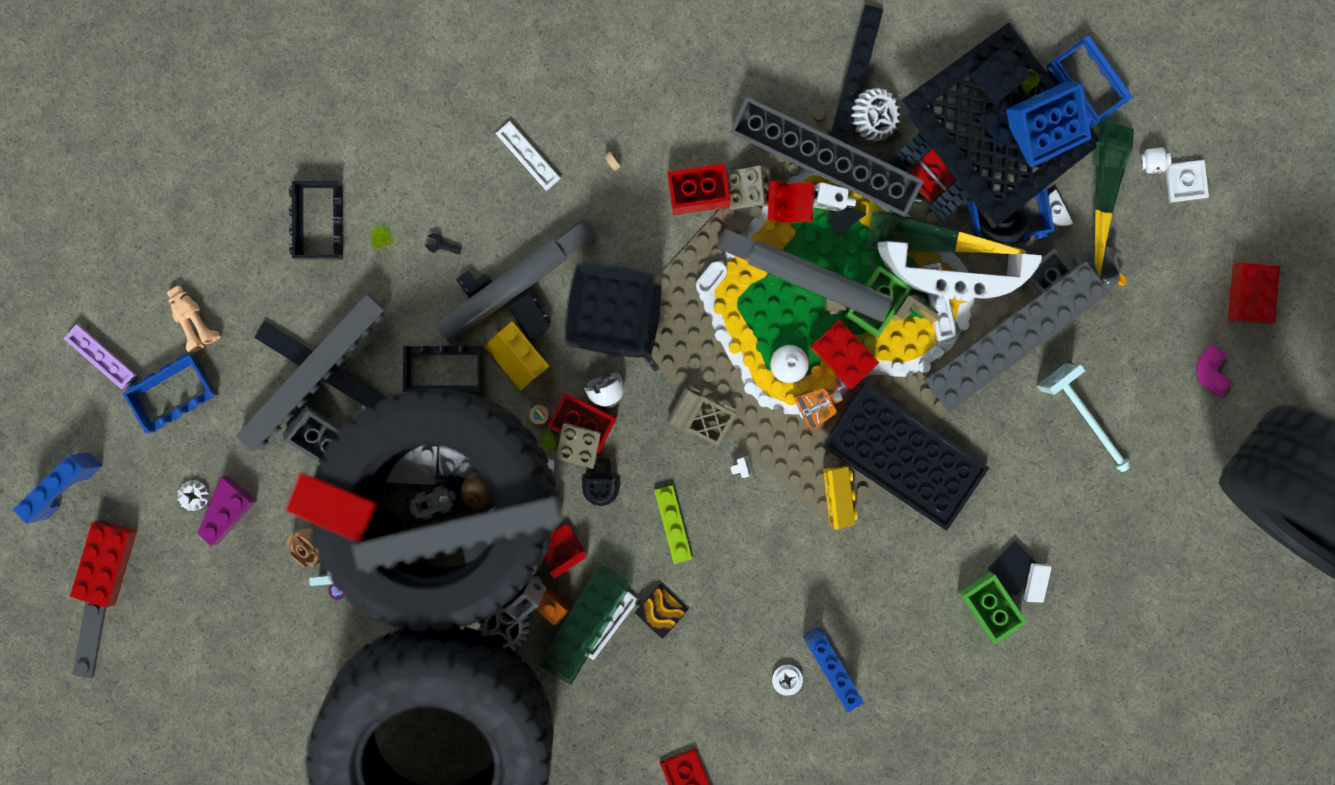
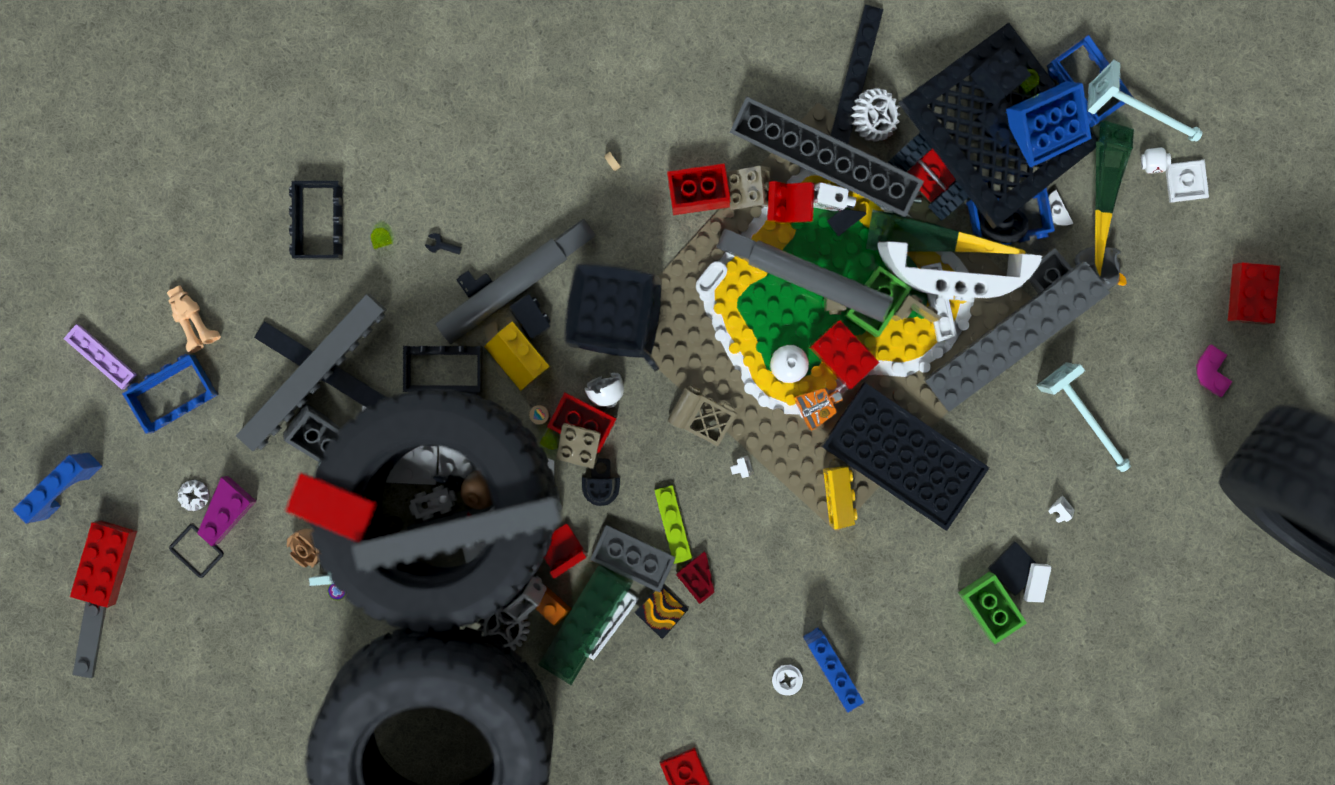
white tile [496,121,561,191] -> none
none -> black piece [169,524,224,578]
none -> dark grey plate [590,525,676,593]
none -> dark red wing [676,551,715,604]
none -> white tile [1048,496,1075,523]
none -> light aqua tile [1087,60,1202,141]

